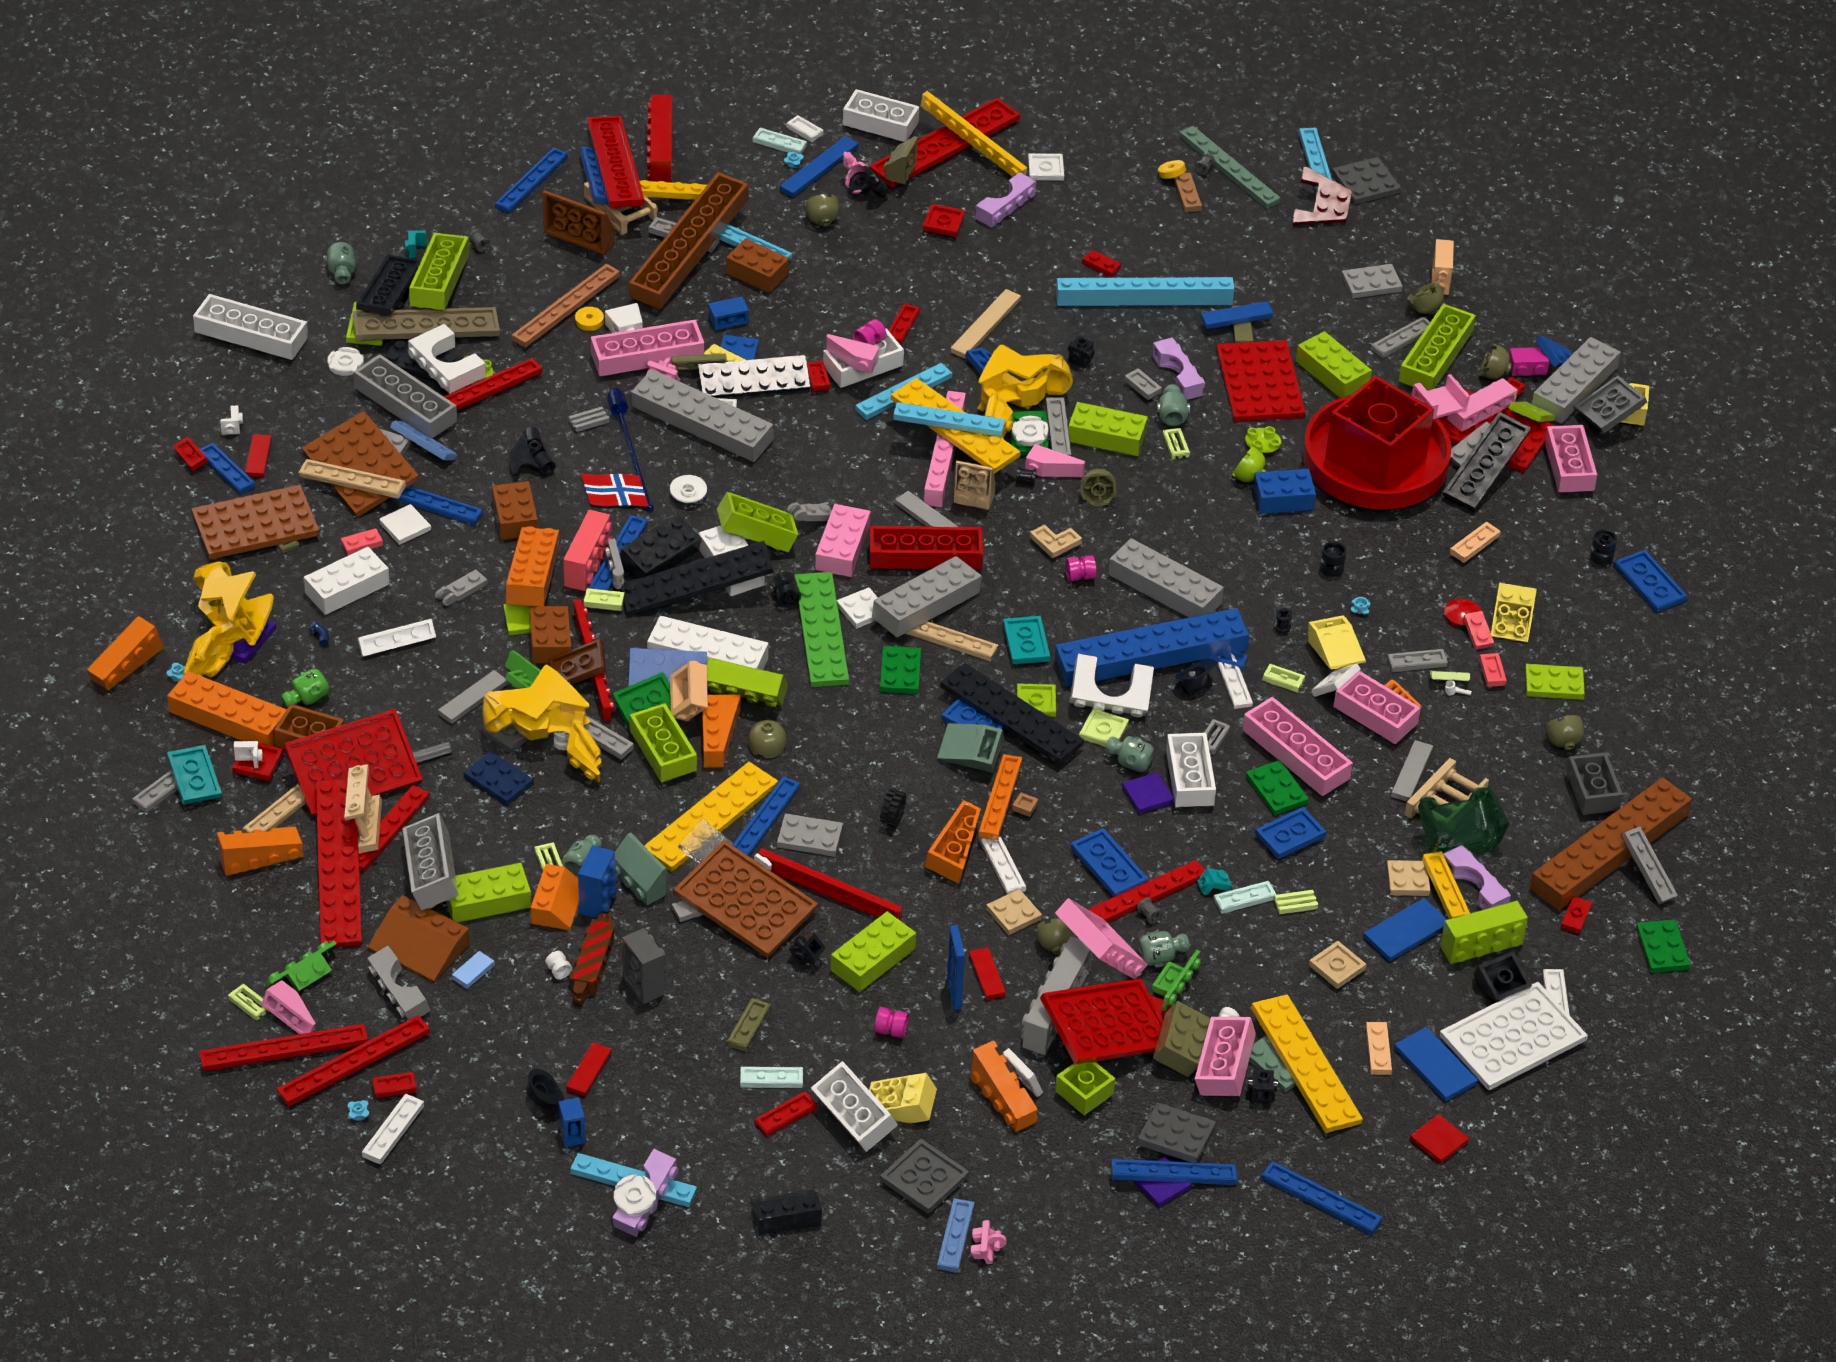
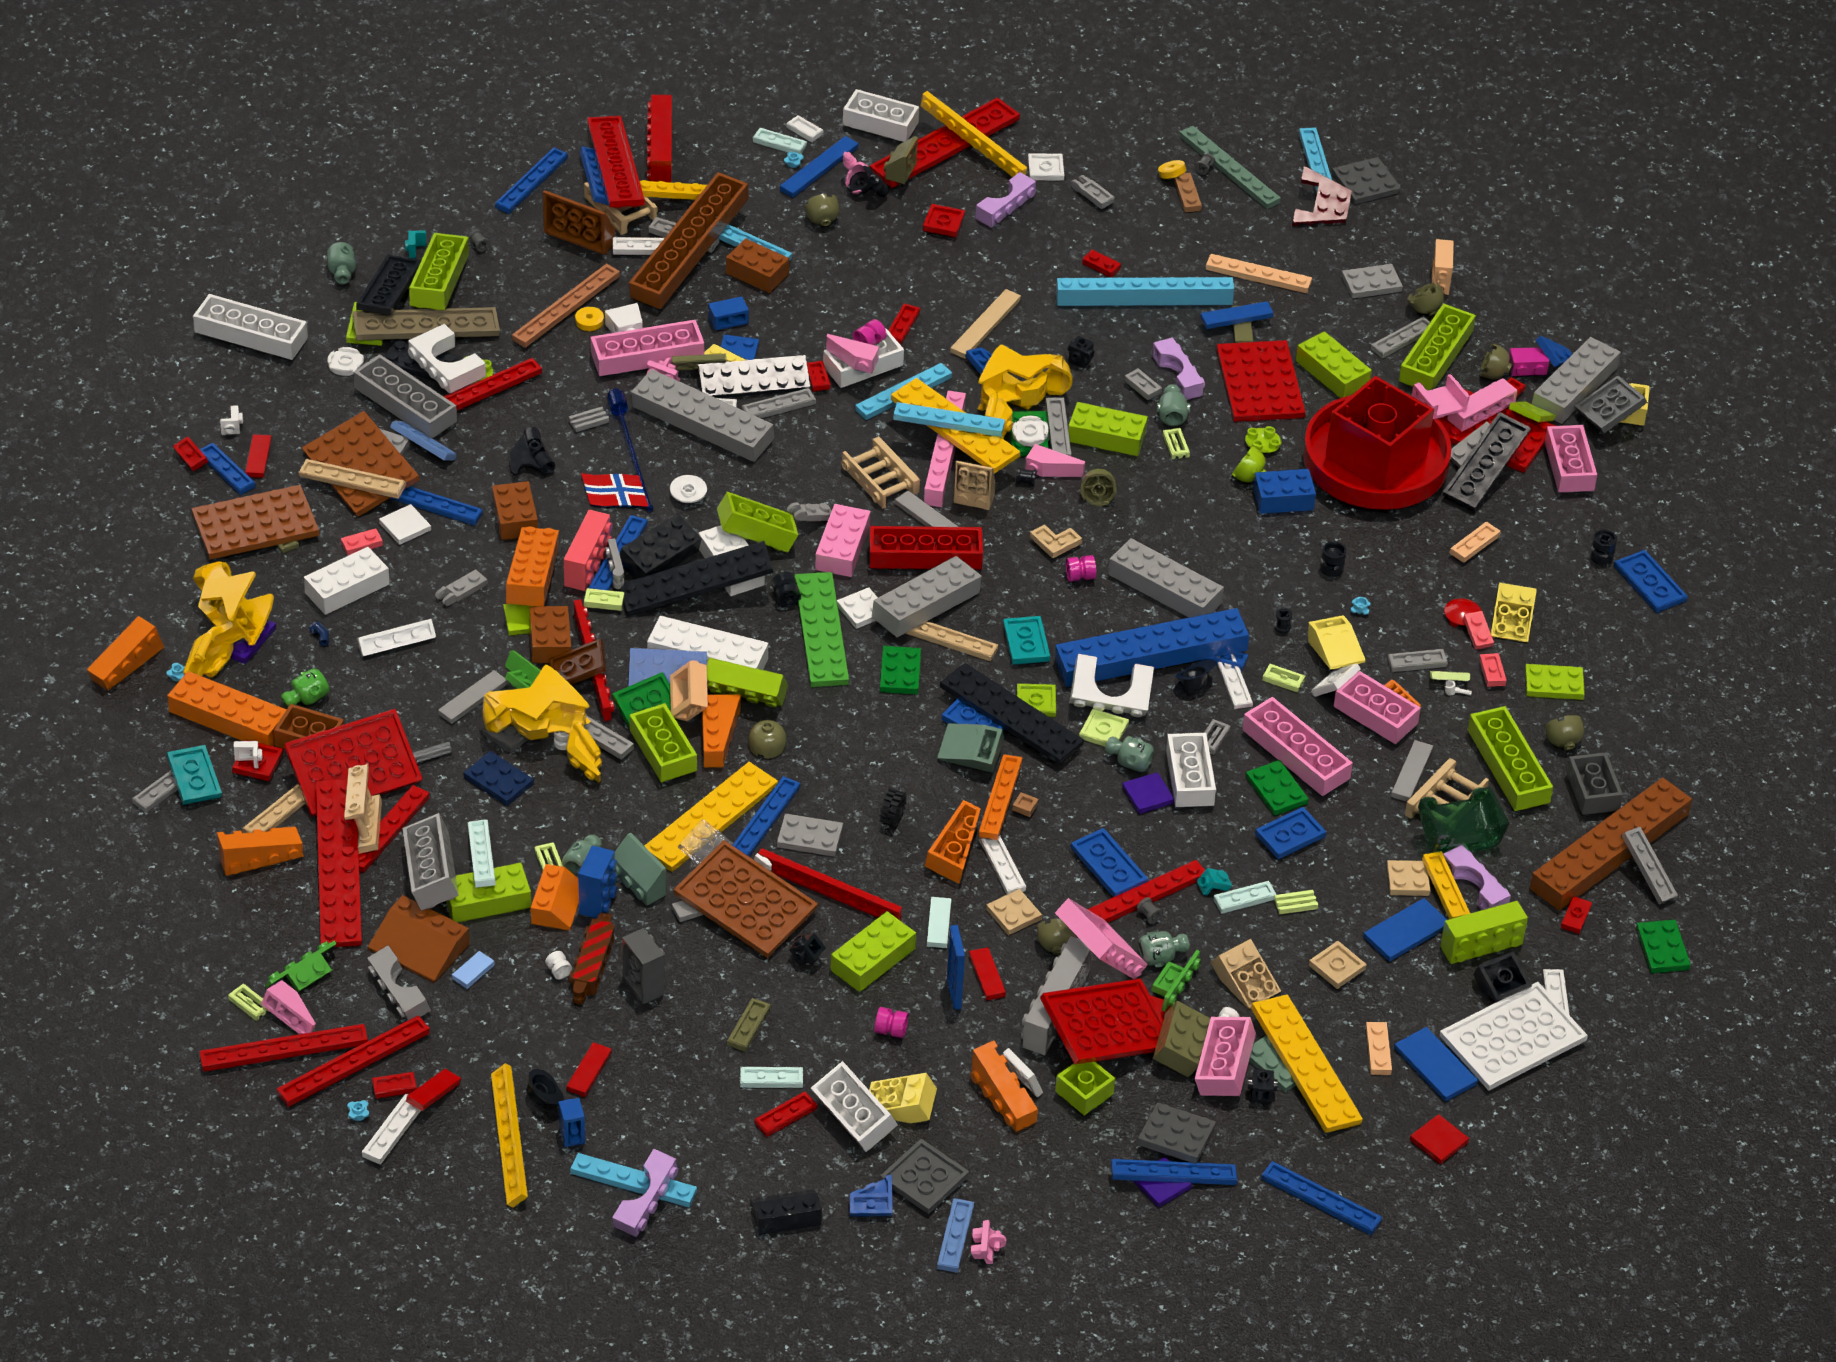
white tile [614,1175,656,1216] -> none
none -> red tile [406,1069,461,1111]
none -> light aqua tile [468,820,496,888]
none -> yellow plate [491,1063,528,1208]
none -> white plate [613,237,664,255]
none -> light grey tile [742,388,816,418]
none -> tan fence [841,437,920,509]
none -> blue wing [850,1175,893,1216]
none -> light aqua tile [927,897,951,948]
none -> light grey hinge [1070,175,1115,209]
none -> light nougat plate [1206,254,1312,294]
none -> tan slope [1210,939,1281,1009]
none -> lime brick [1468,706,1553,811]

